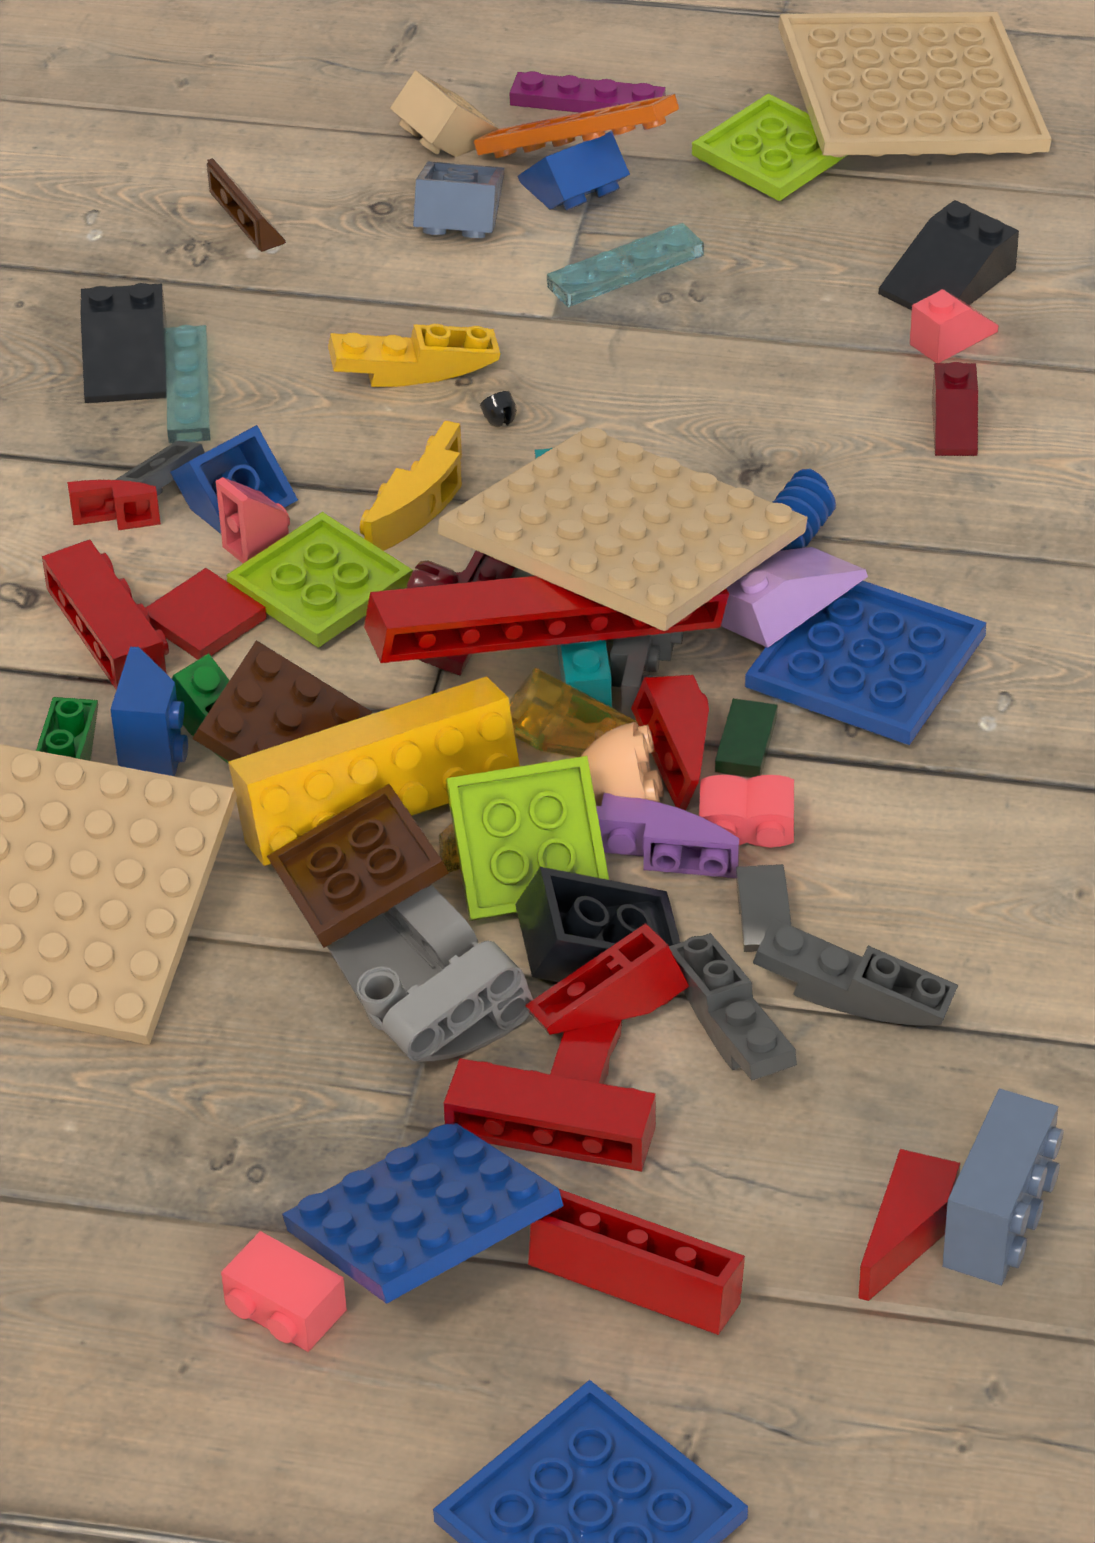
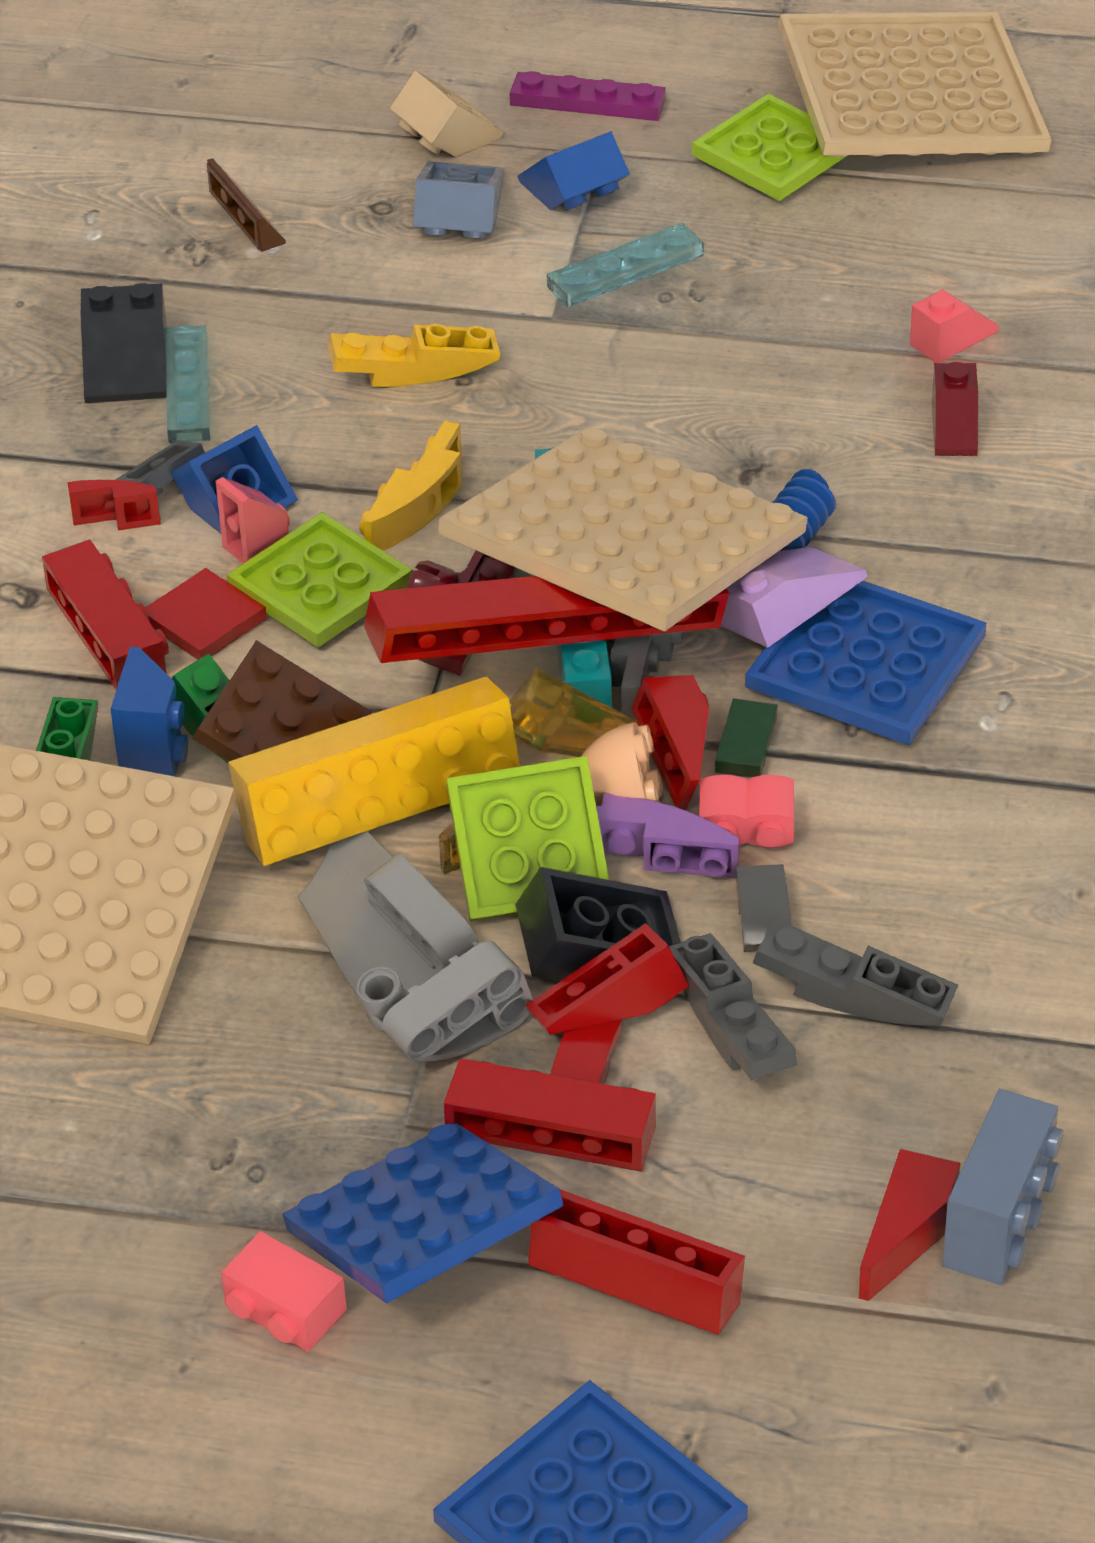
reddish brown plate [267,784,449,948] -> none
orange plate [474,94,679,158] -> none
black hinge [480,391,517,427] -> none
black slope [878,200,1019,310] -> none

